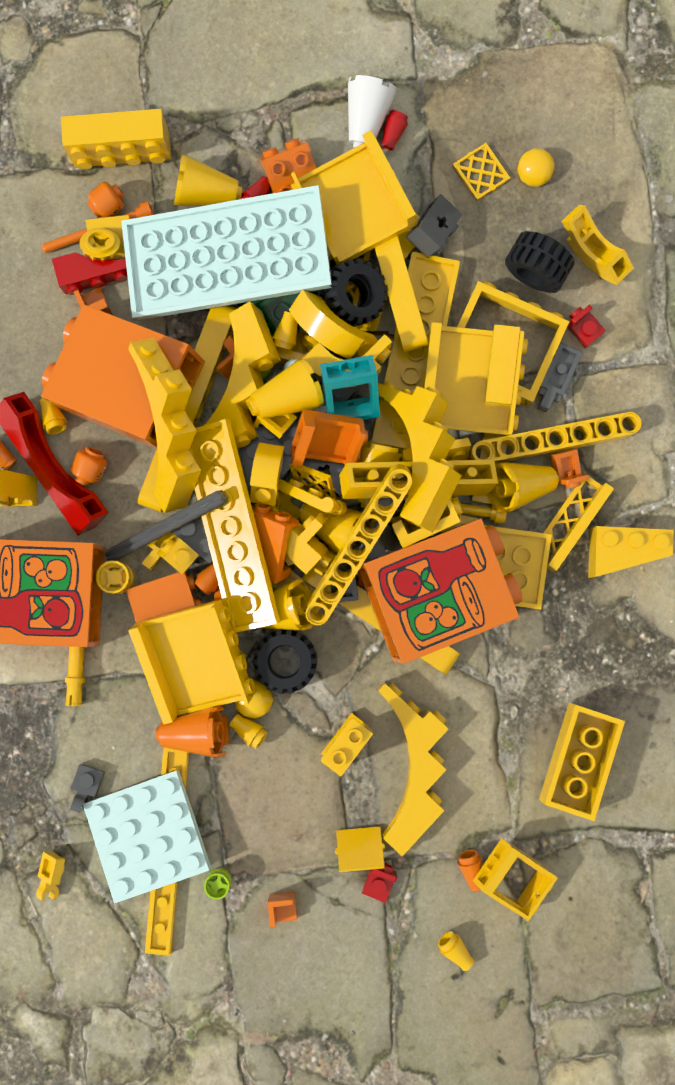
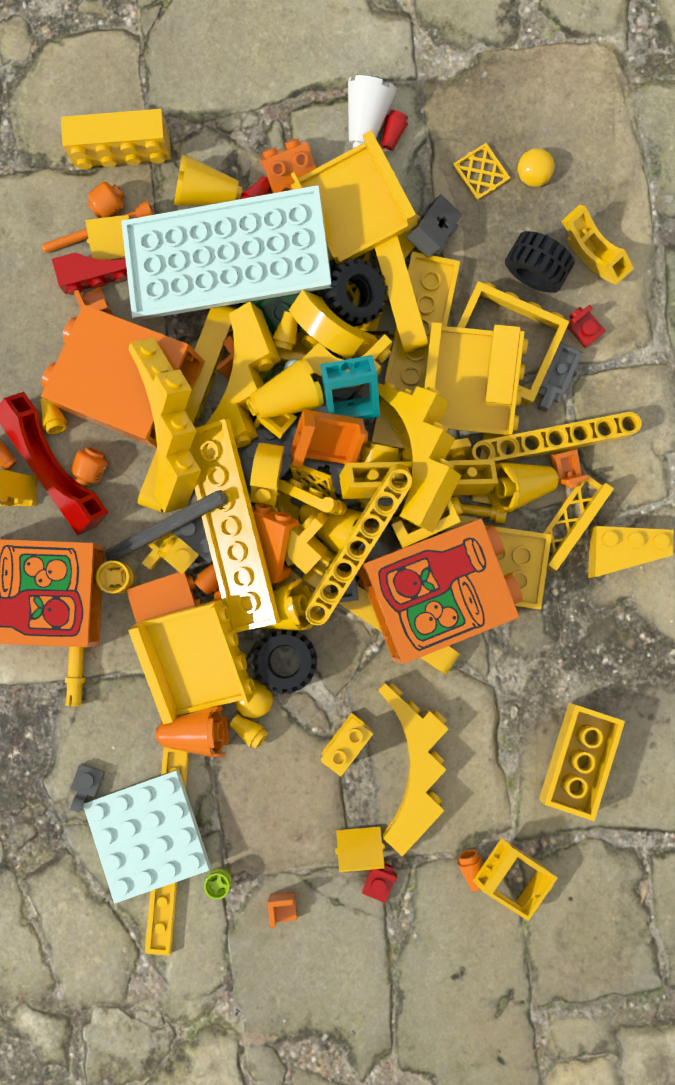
yellow plate [36,851,65,901] -> none
yellow gear [80,228,120,261] -> none
yellow cone [437,931,474,971] -> none

